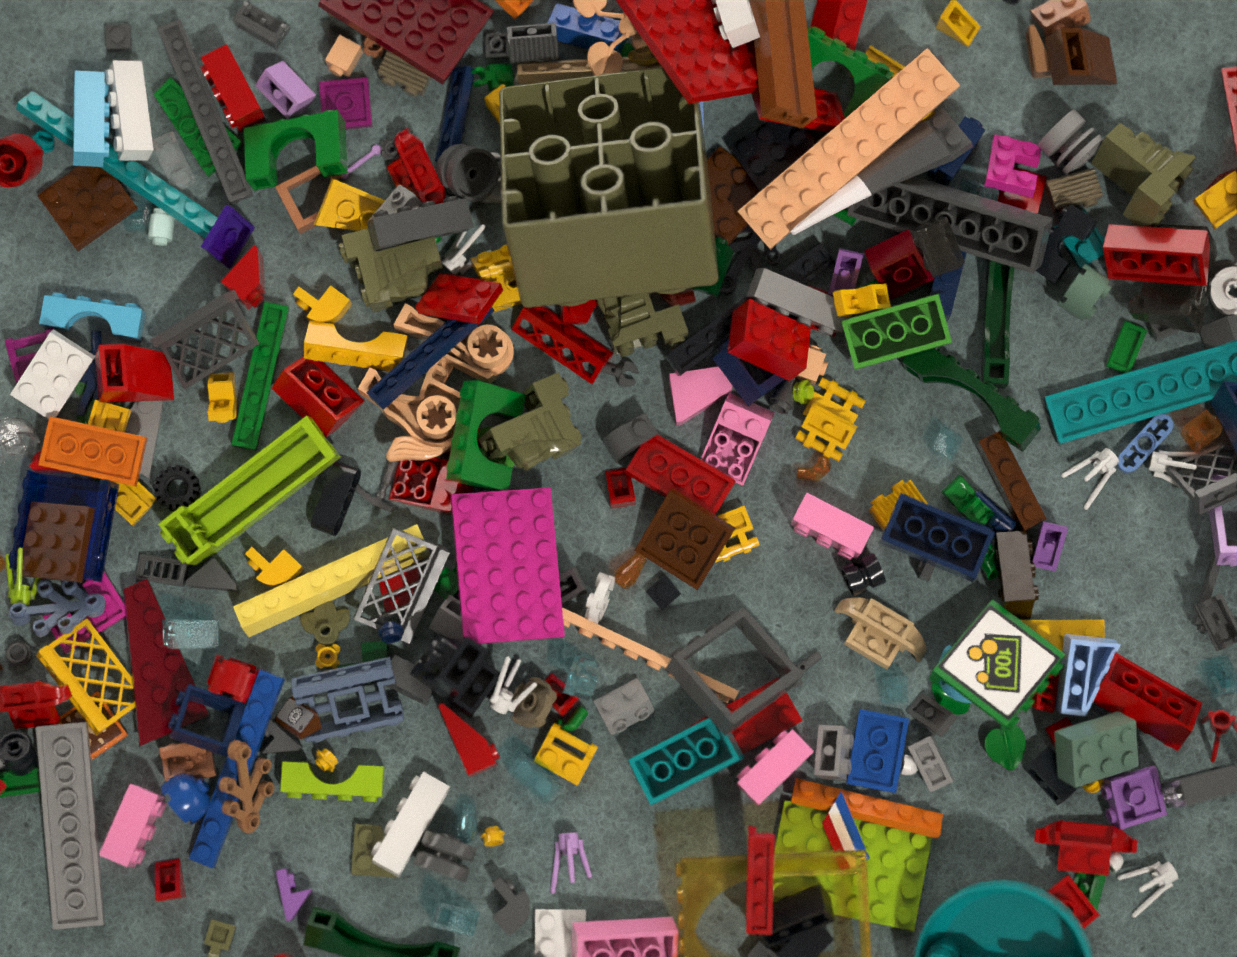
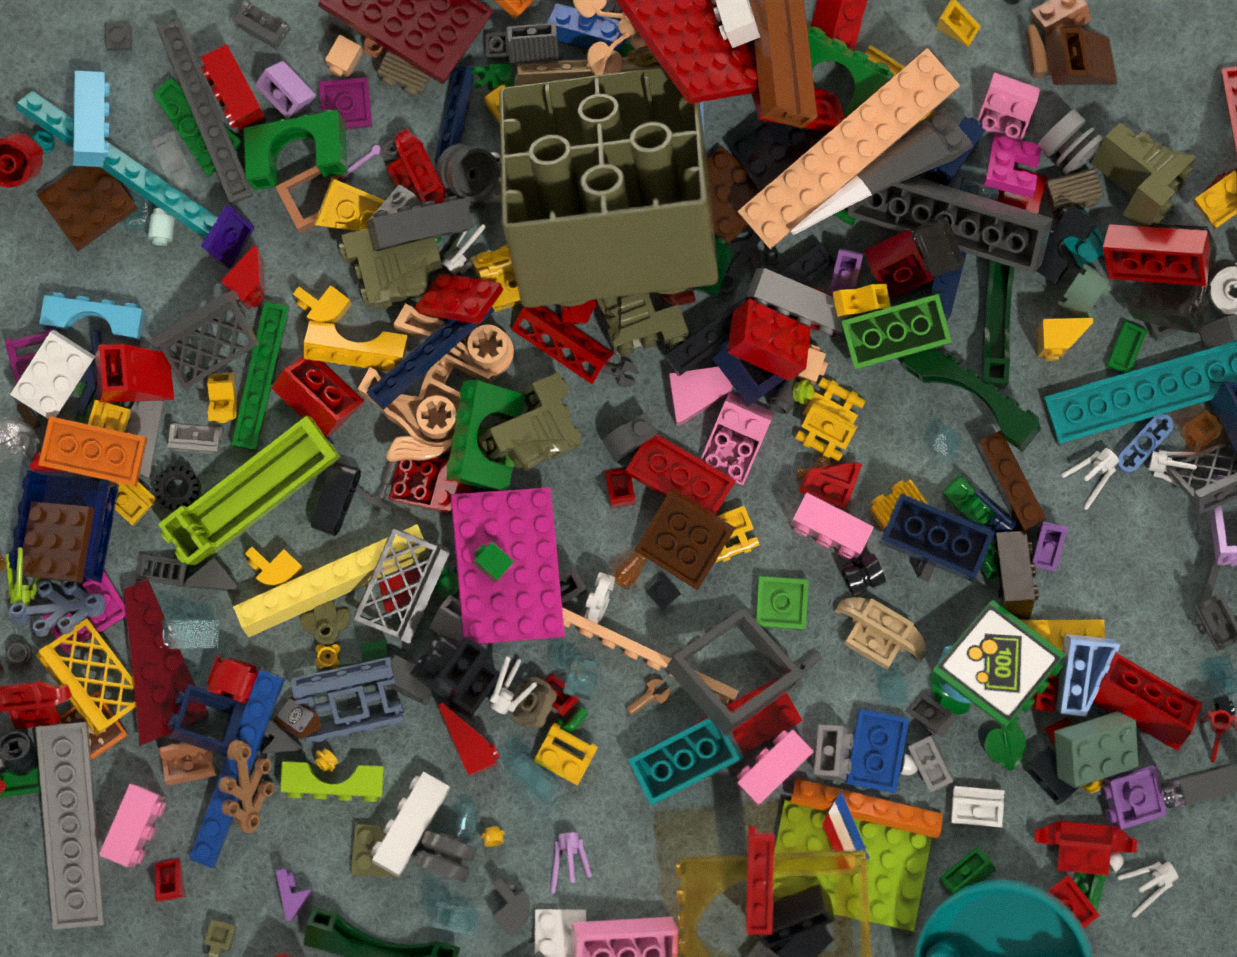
white brick [105,60,153,161] -> none
blue cylinder [161,773,210,825] -> none
dark blue plate [378,621,404,643] -> none
light grey bracket [593,678,655,735] -> none
none -> dark brown tile [16,403,41,430]
none -> light grey hinge [167,423,223,455]
none -> green brick [472,542,514,584]
none -> medium nougat bar [626,679,670,715]
none -> bright green plate [756,576,809,630]
none -> red wing [799,462,862,509]
none -> green slope [939,846,996,895]
none -> white plate [951,786,1005,827]
none -> bright pink slope [977,73,1040,141]
none -> yellow slope [1036,318,1093,361]
none -> black plate [1213,696,1235,716]

